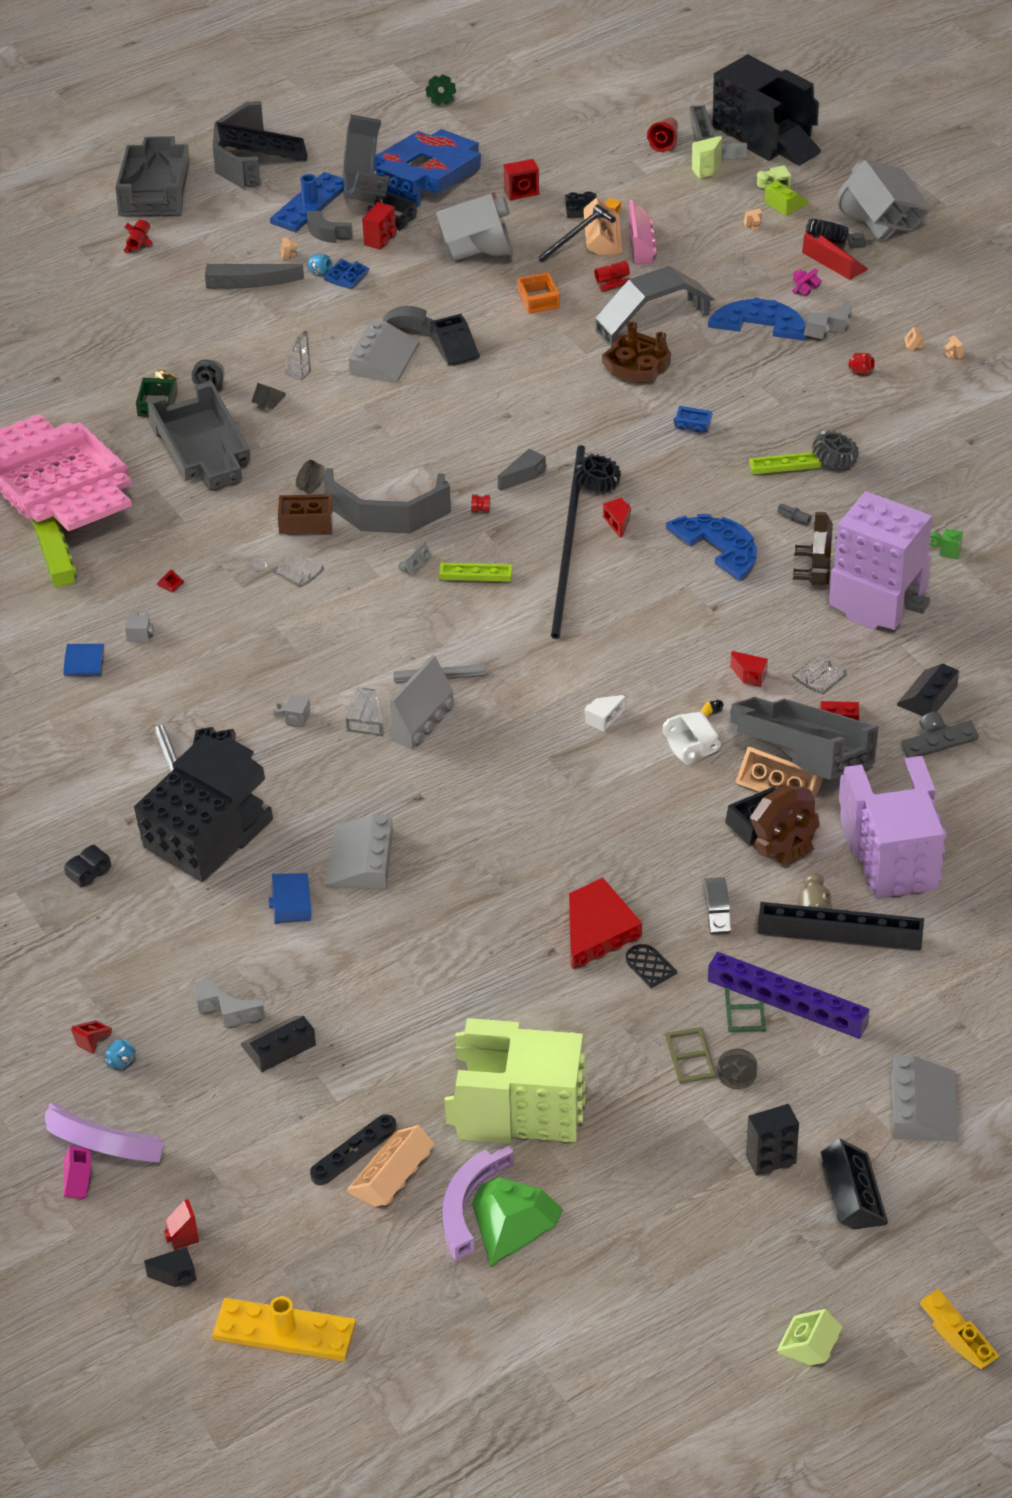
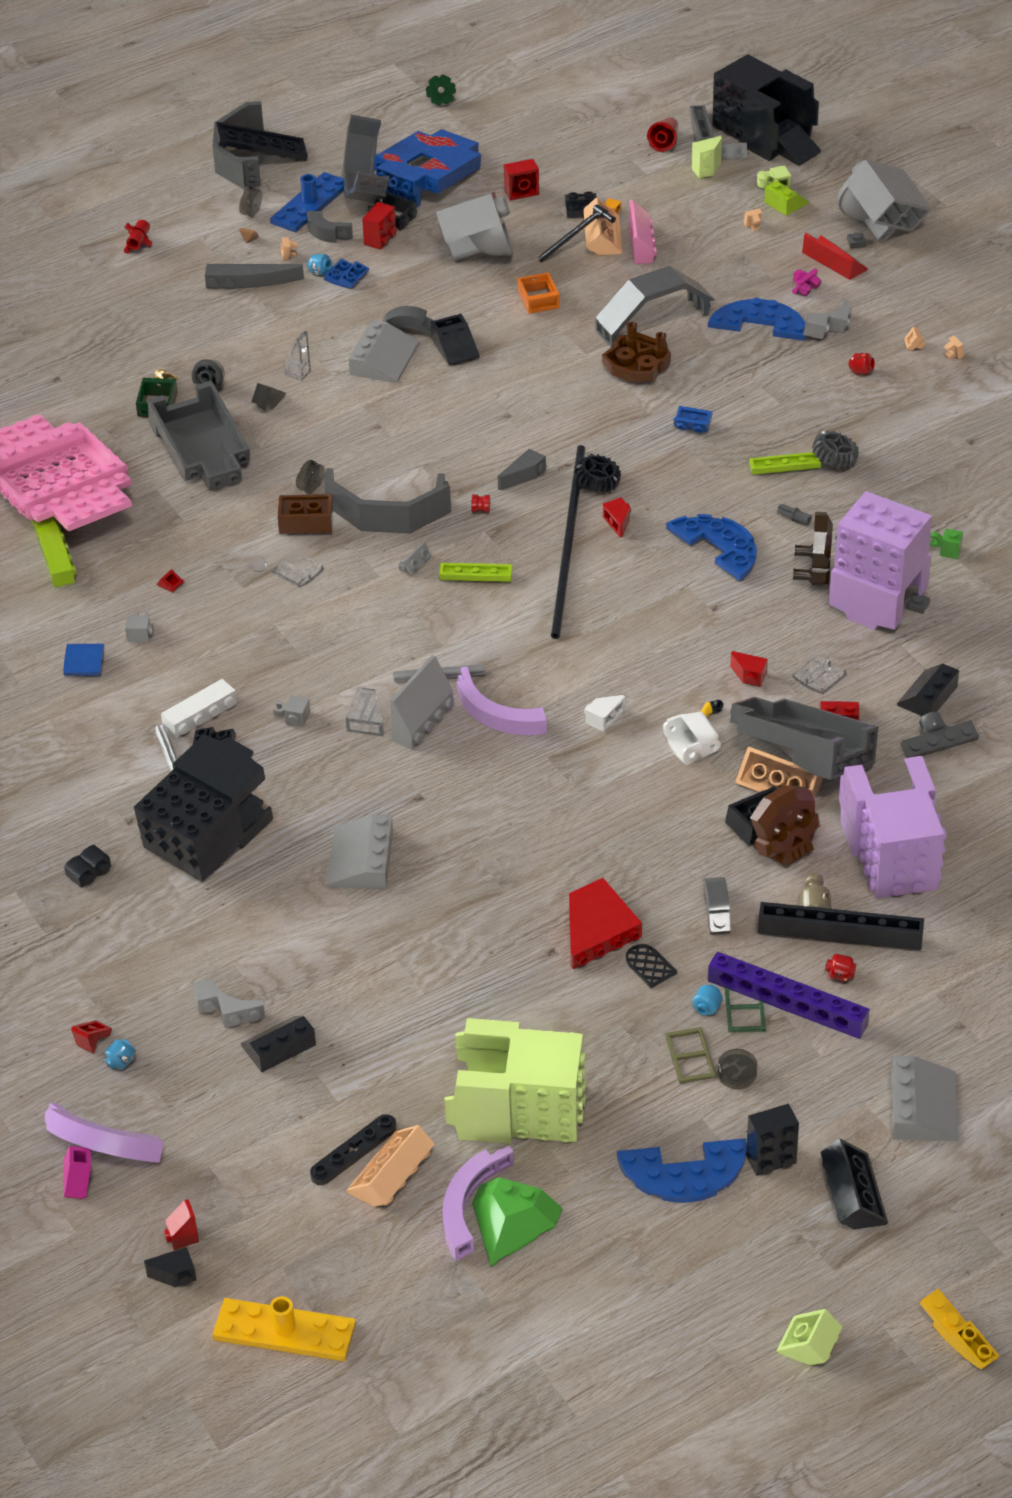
dark grey panel [115,136,189,215] -> none
blue container [269,873,311,925] -> none
red pin [594,261,631,292] -> none
black gear [806,218,849,243] -> none
none -> white brick [161,679,237,739]
none -> clear smoke head [239,186,262,218]
none -> medium nougat slope [239,228,259,243]
none -> lavender arch [457,666,547,735]
none -> blue plate [617,1138,746,1203]
none -> dark azure head [692,985,723,1016]
none -> red head [825,954,857,983]

